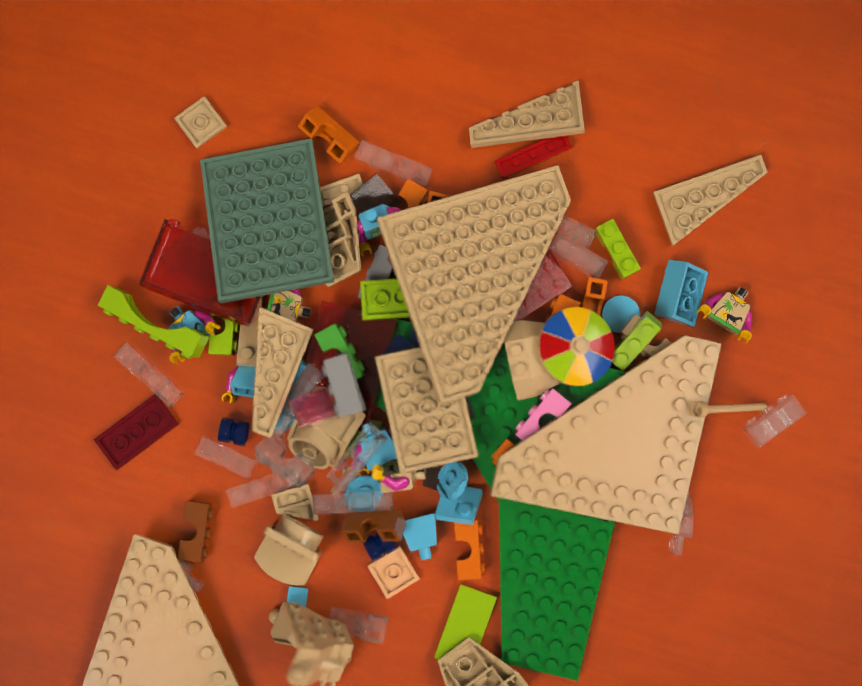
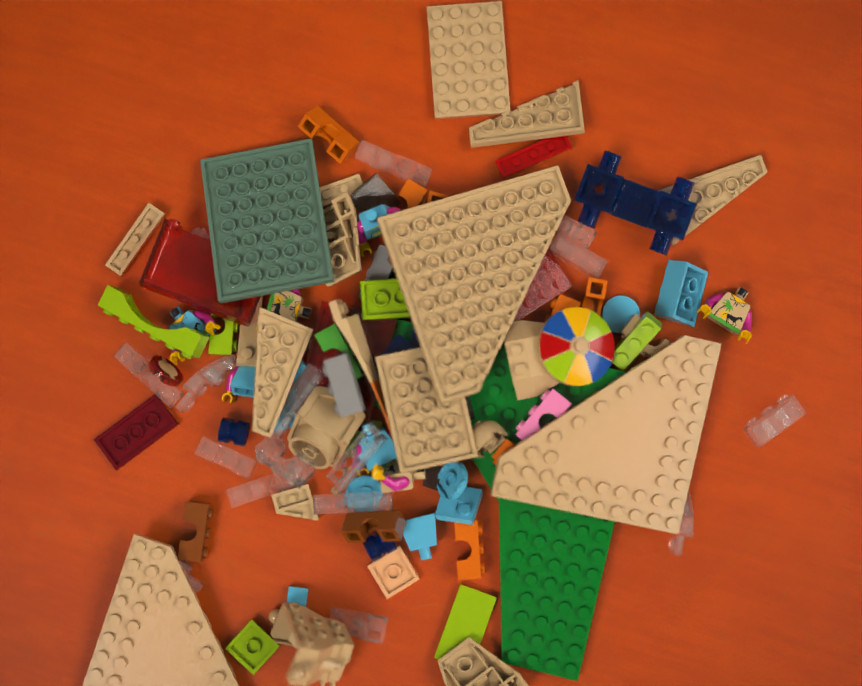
tan tile [174,96,227,149] -> none
tan piece [254,514,324,585] -> none
clear pink plate [288,389,336,427] -> none
lime arch [594,219,641,280] -> none
tan piece [692,402,767,418] -> none
none -> tan plate [105,203,166,277]
none -> tile [148,355,184,387]
none -> clear slope [176,354,237,412]
none -> lime plate [225,619,281,675]
none -> tan plate [329,299,393,440]
none -> tan plate [427,1,510,119]
none -> tan cylinder [472,420,508,458]
none -> clear blue piece [574,151,697,256]

